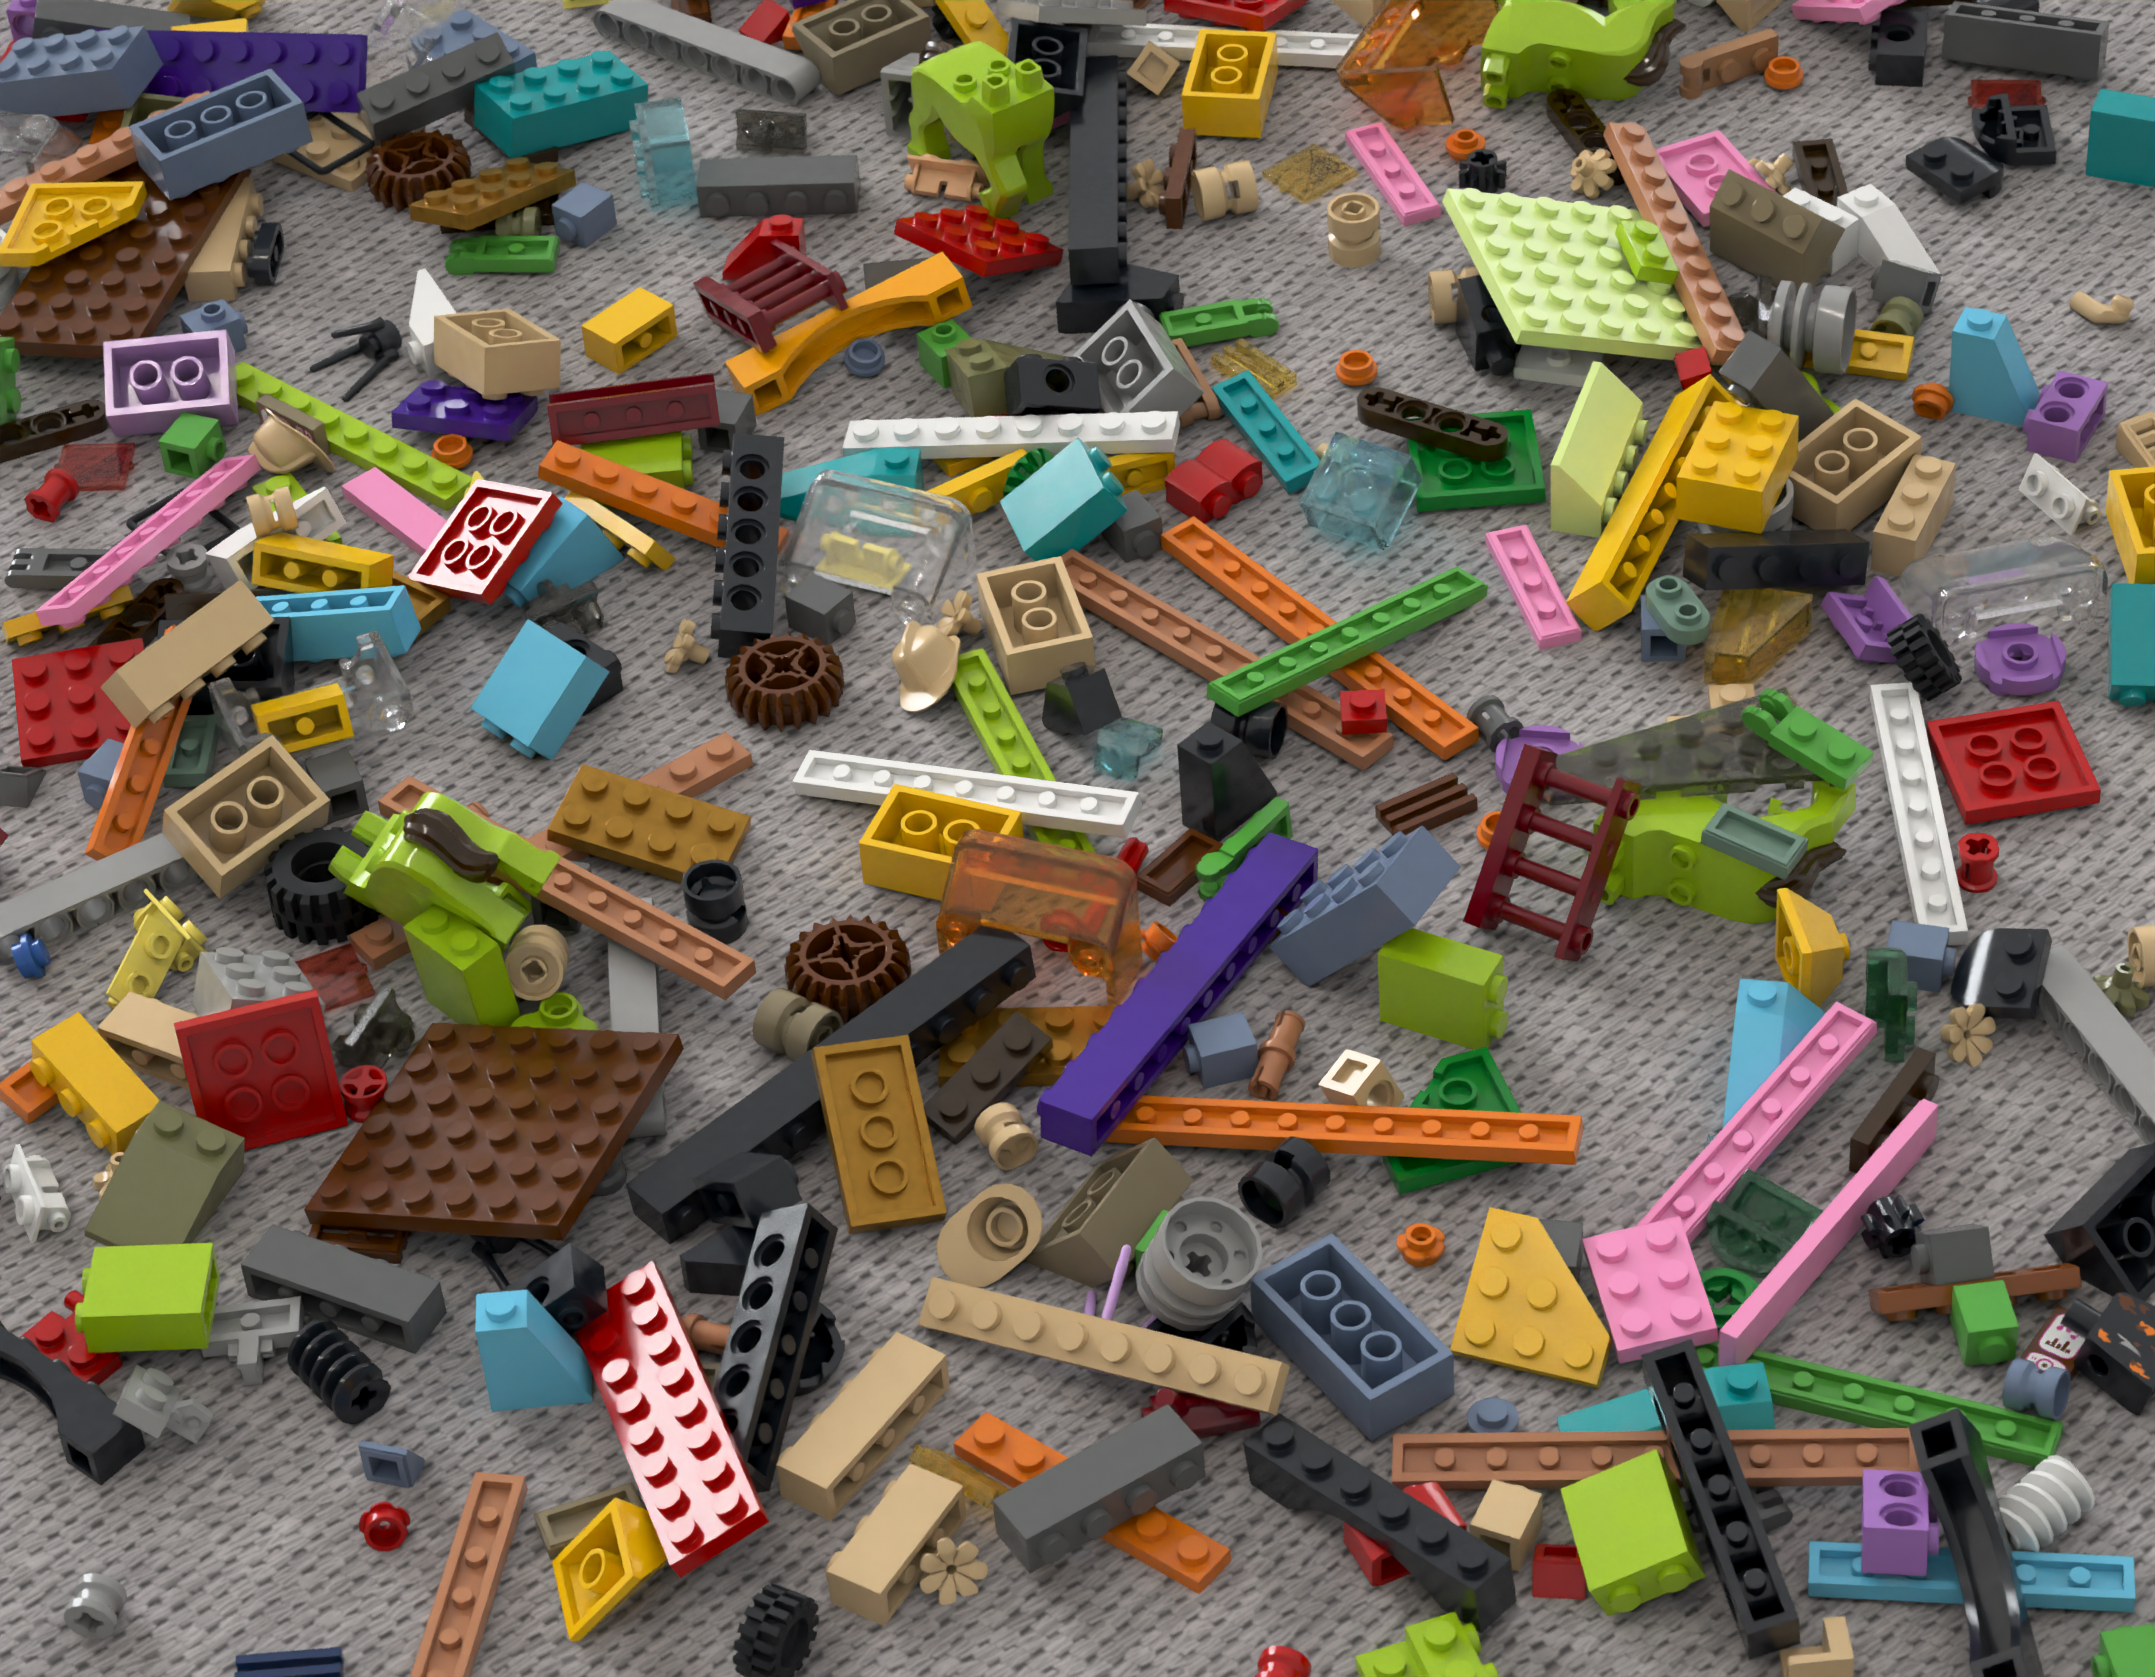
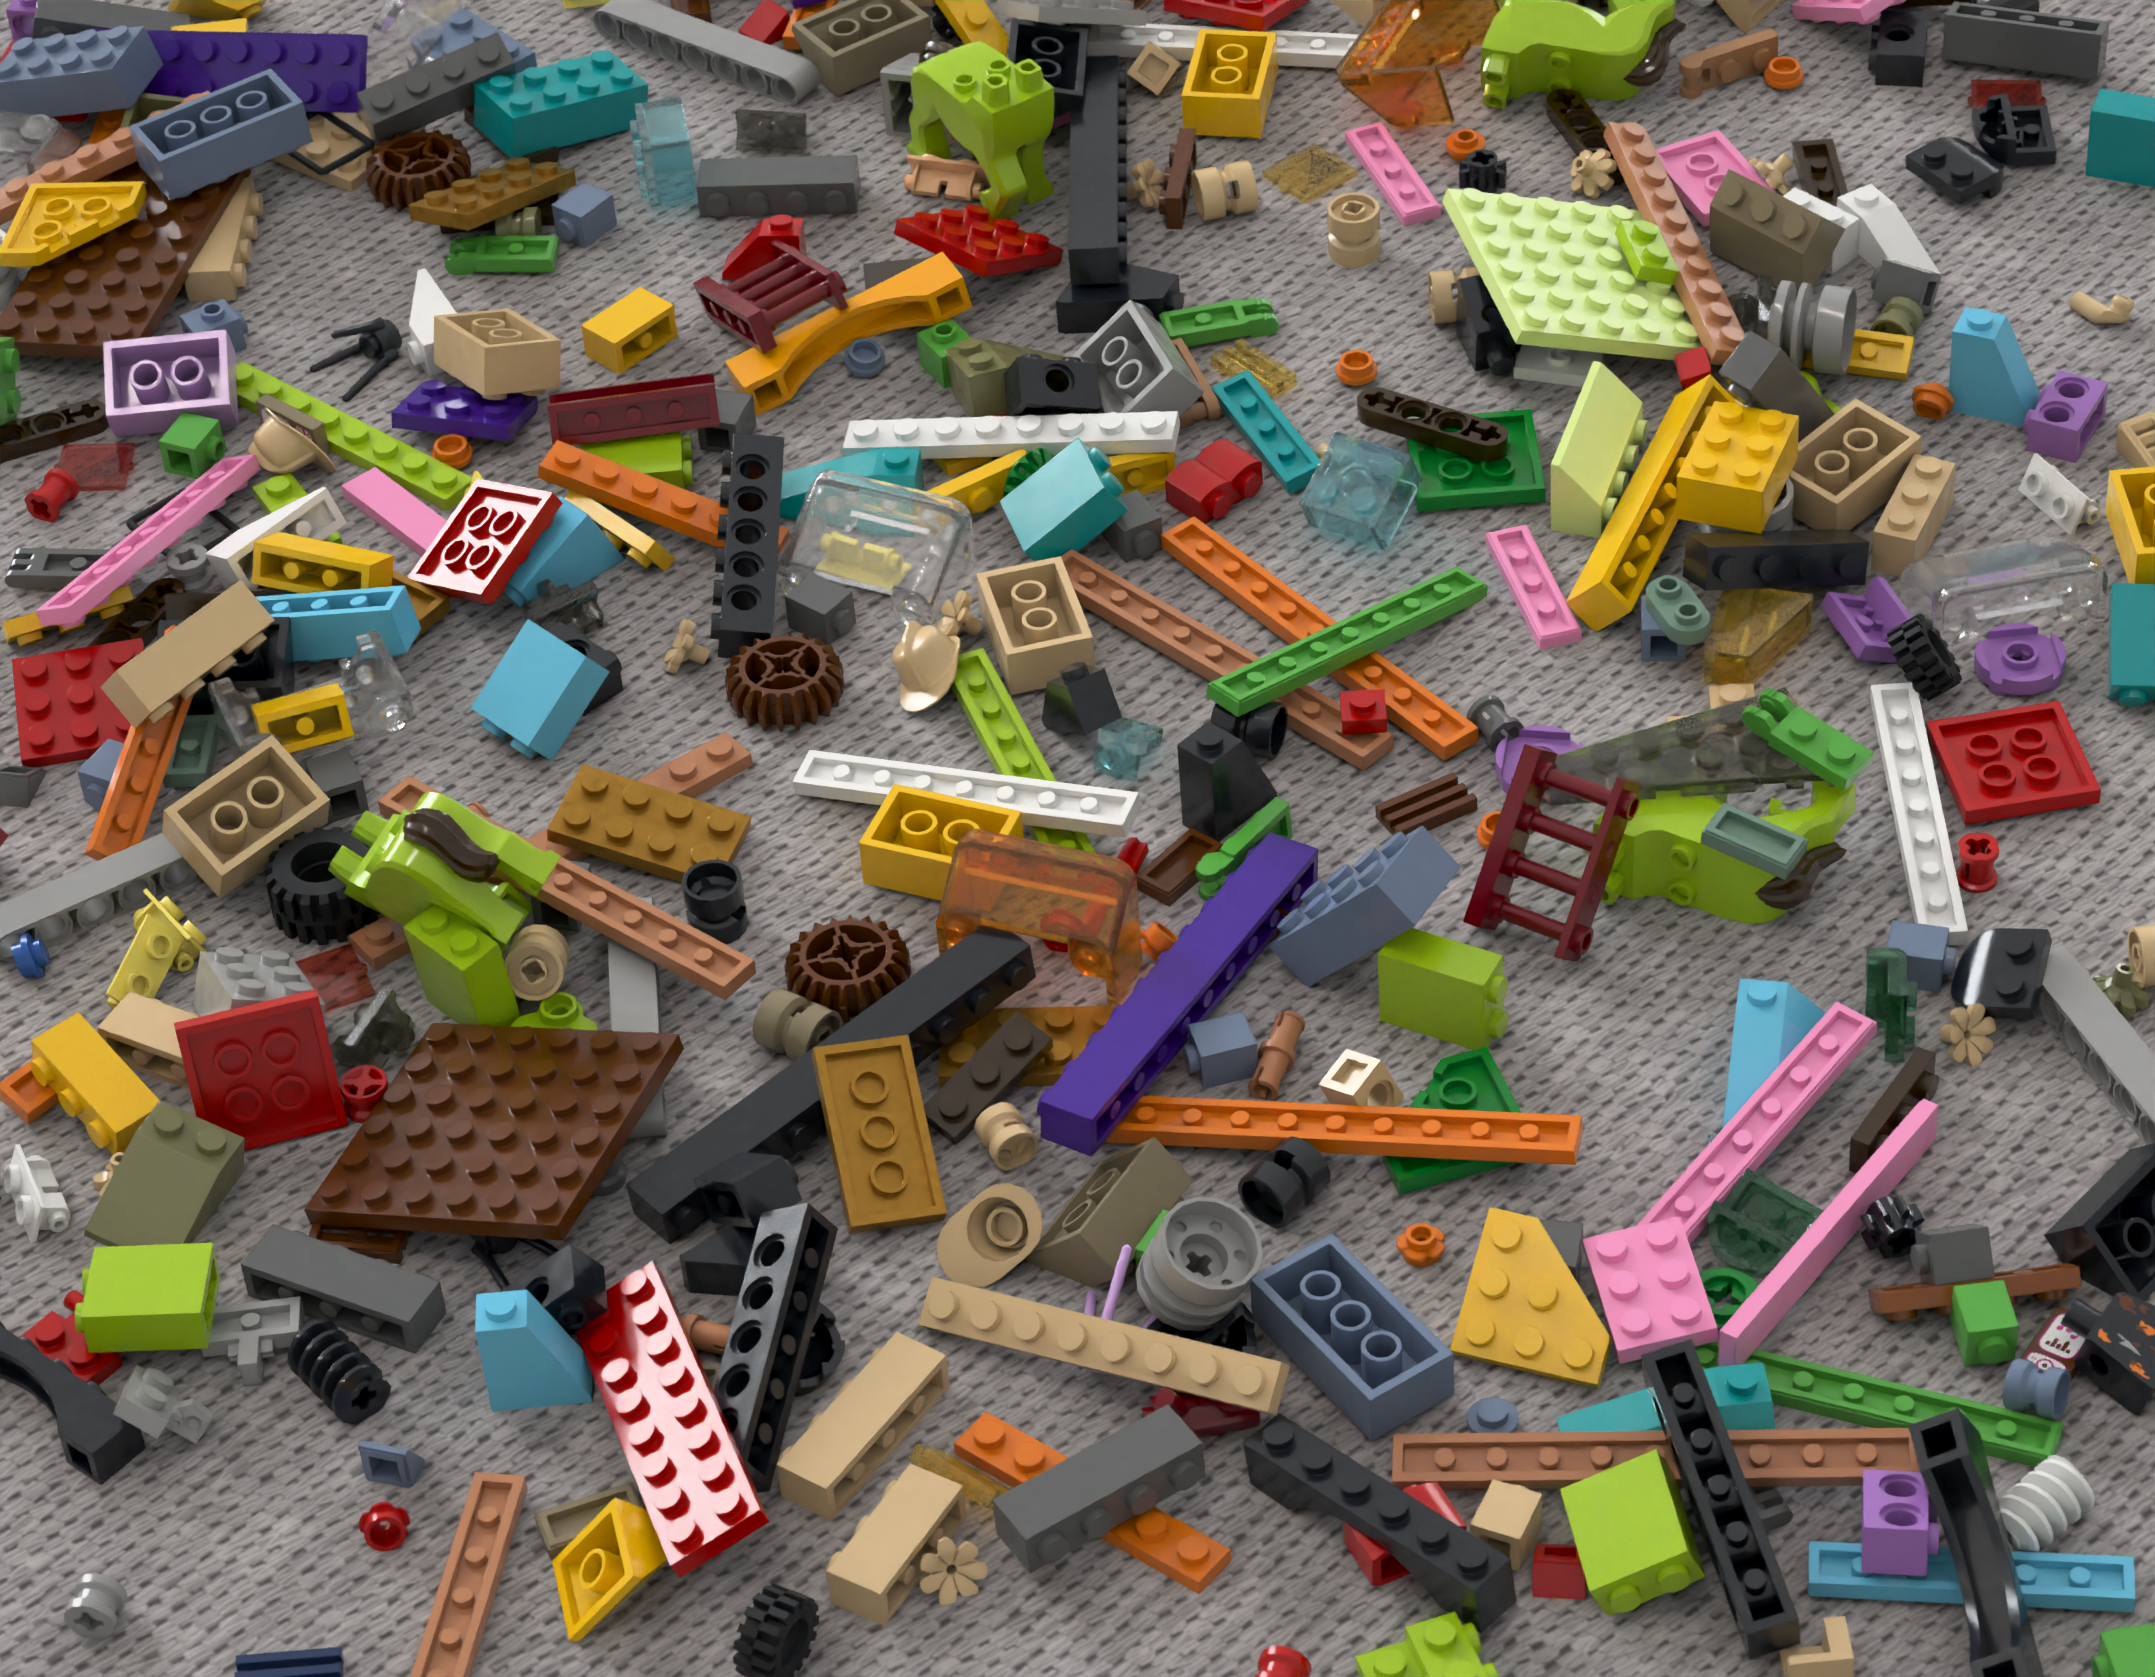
tan wheel [246,486,299,538] -> none
black plate [247,222,284,286] -> none
yellow slope [1775,888,1850,1007] -> none

